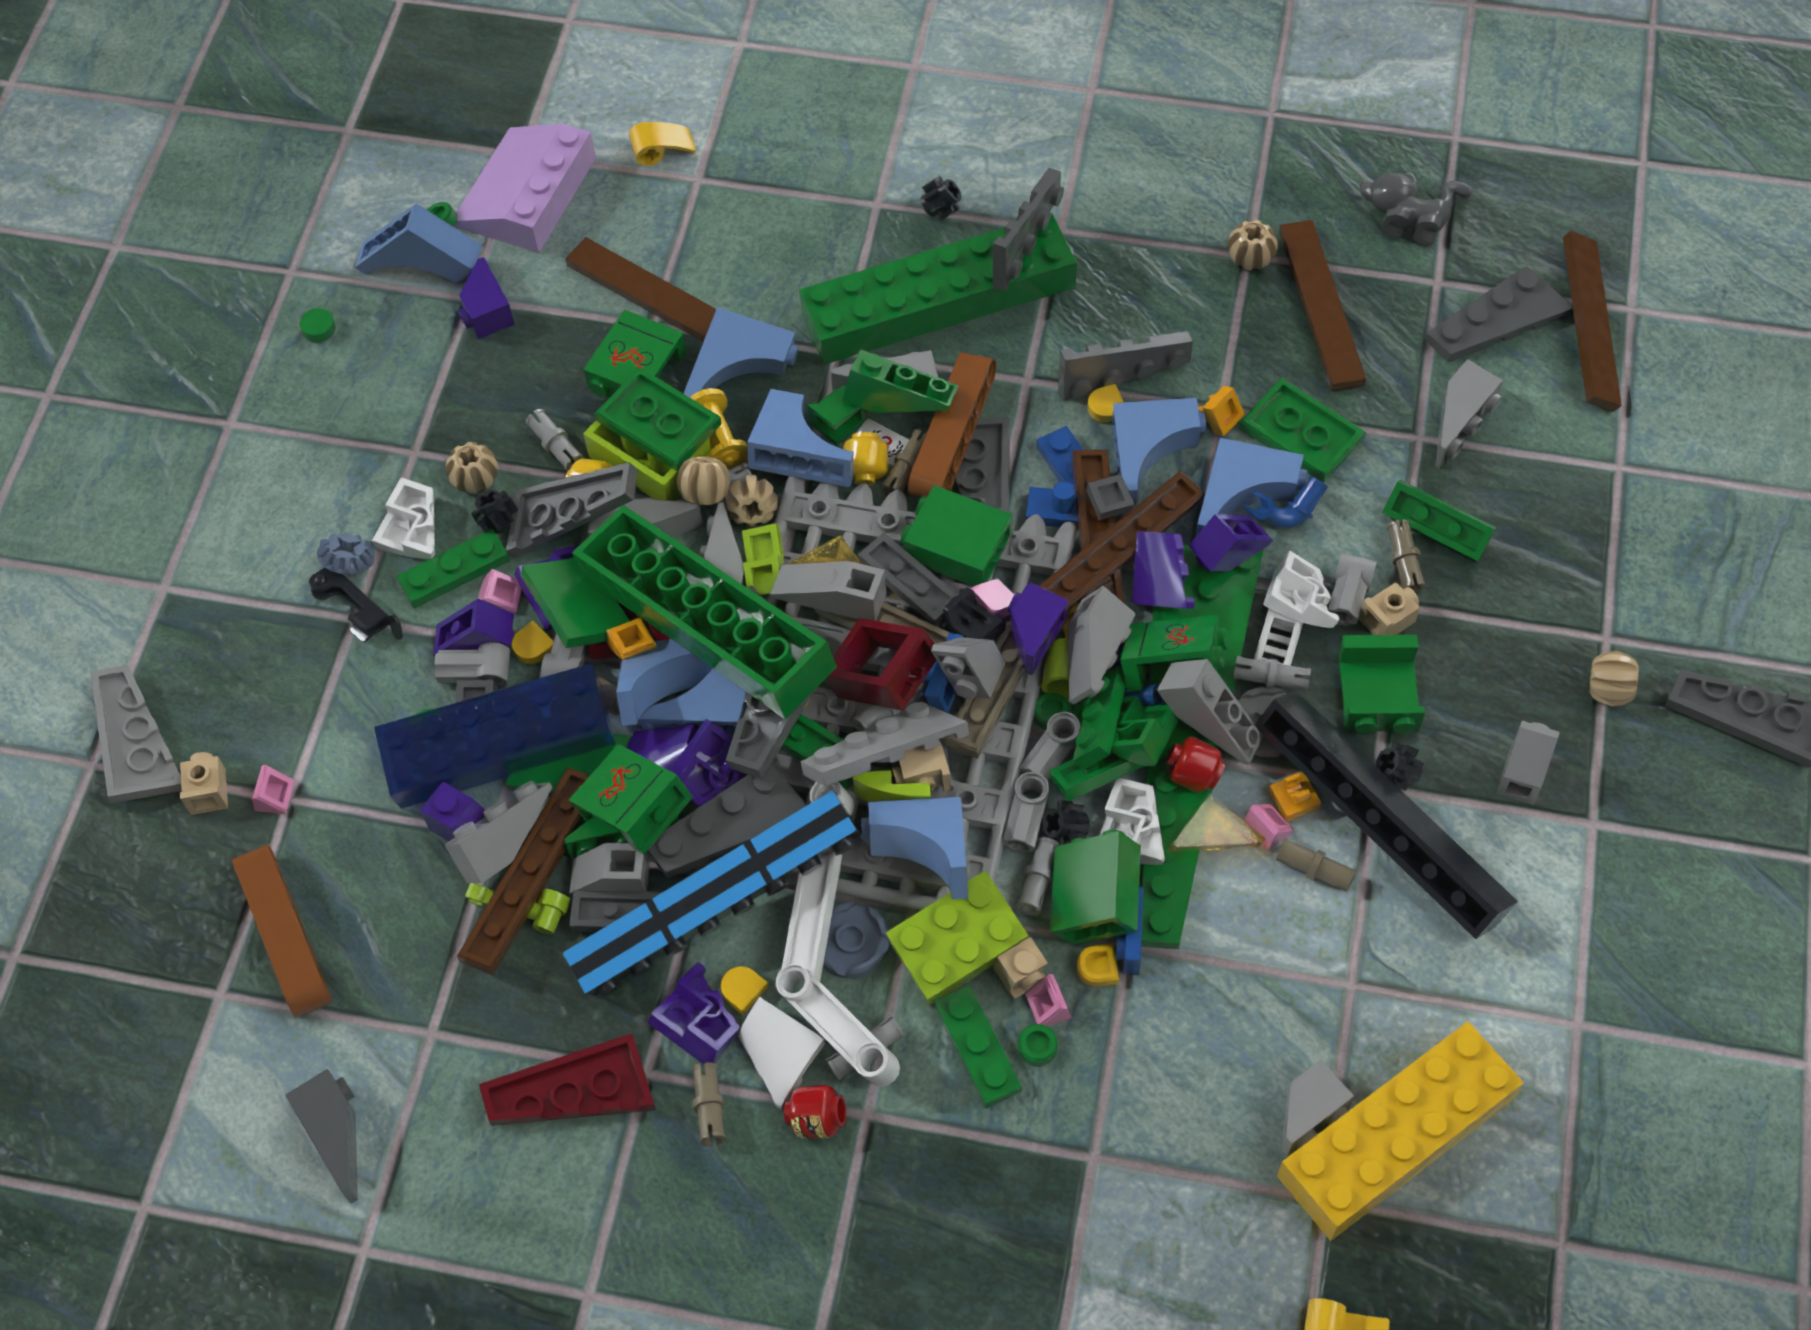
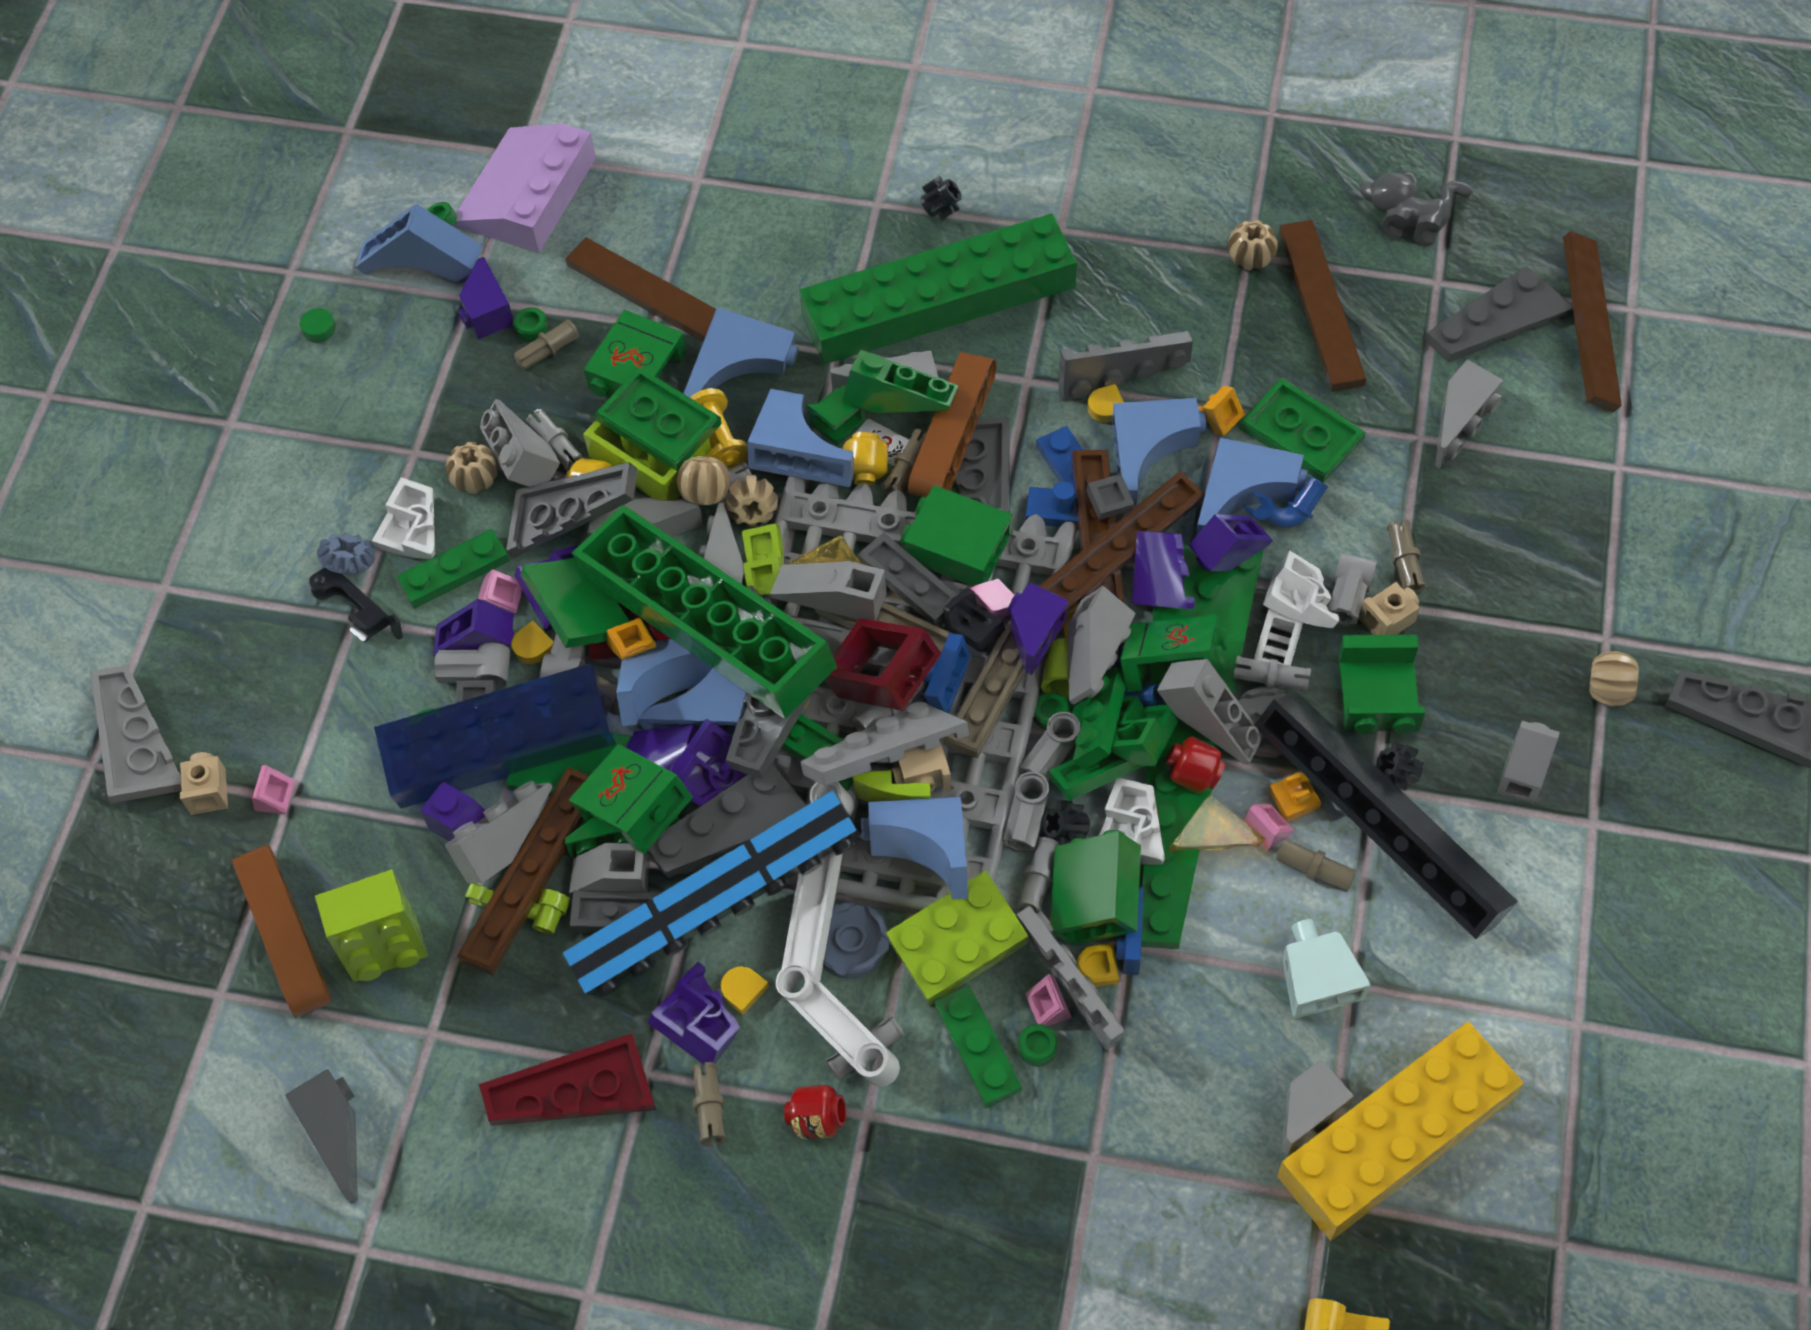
black gear [471,490,518,533] -> none
yellow panel [628,122,696,166] -> none
white slope [738,997,825,1110] -> none
light grey slope [931,637,1006,699] -> none
dark grey wing [993,168,1064,291] -> none
tan brick [993,937,1048,1000] -> none
green plate [1382,480,1497,561] -> none
none -> lime brick [315,869,428,982]
none -> light grey slope [480,399,560,487]
none -> green tile [513,307,548,341]
none -> dark tan axle [514,319,579,370]
none -> light grey wing [1016,906,1124,1051]
none -> light aqua torso [1283,919,1370,1019]

